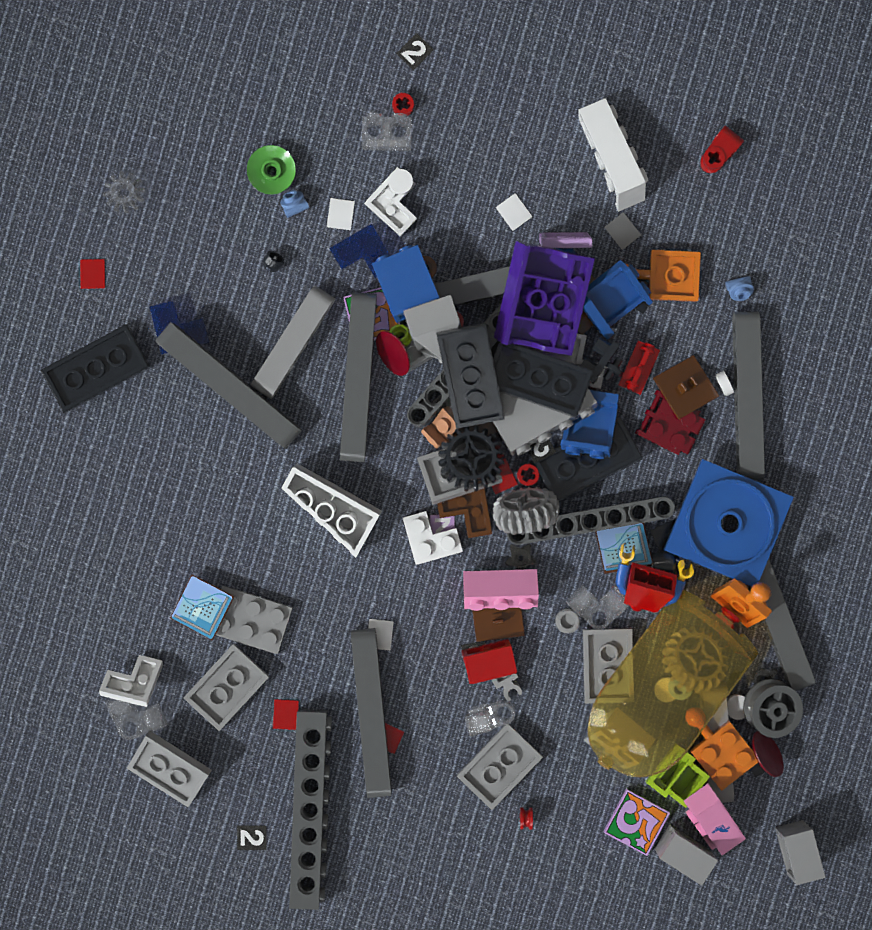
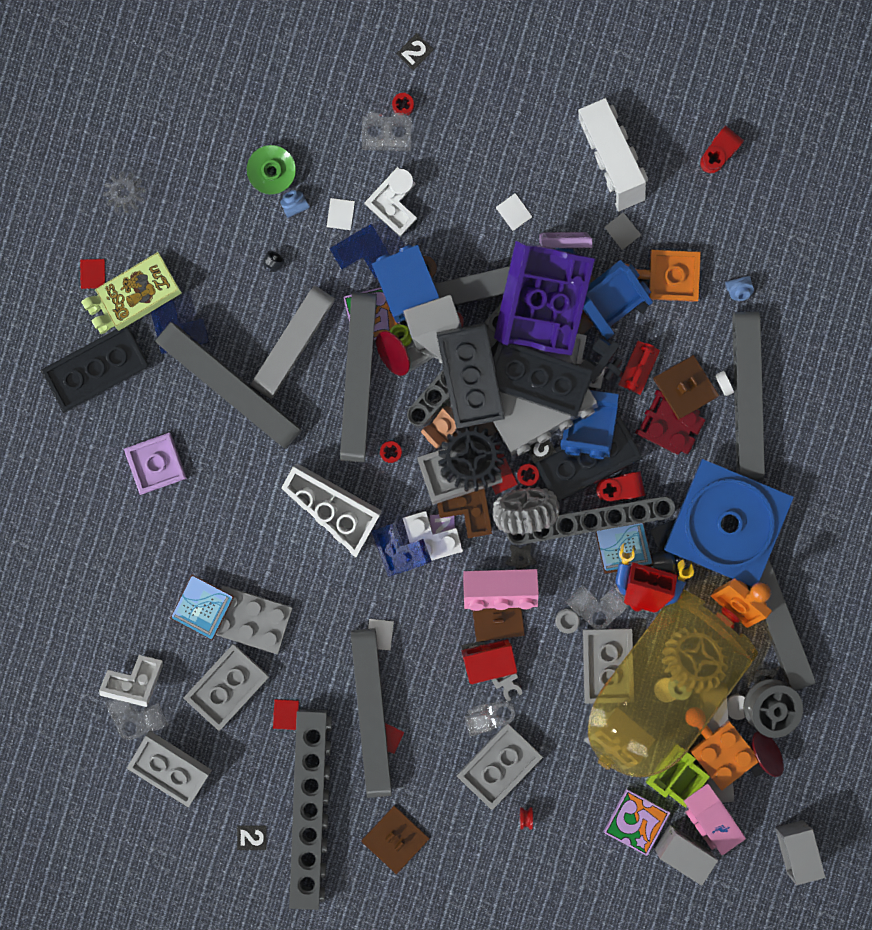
none -> yellowish green tile [82,252,182,334]
none -> lavender tile [124,433,187,495]
none -> reddish brown piece [361,805,430,874]
none -> clear blue plate [371,523,432,577]
none -> red bush [380,441,402,463]
none -> red piece [596,471,645,501]

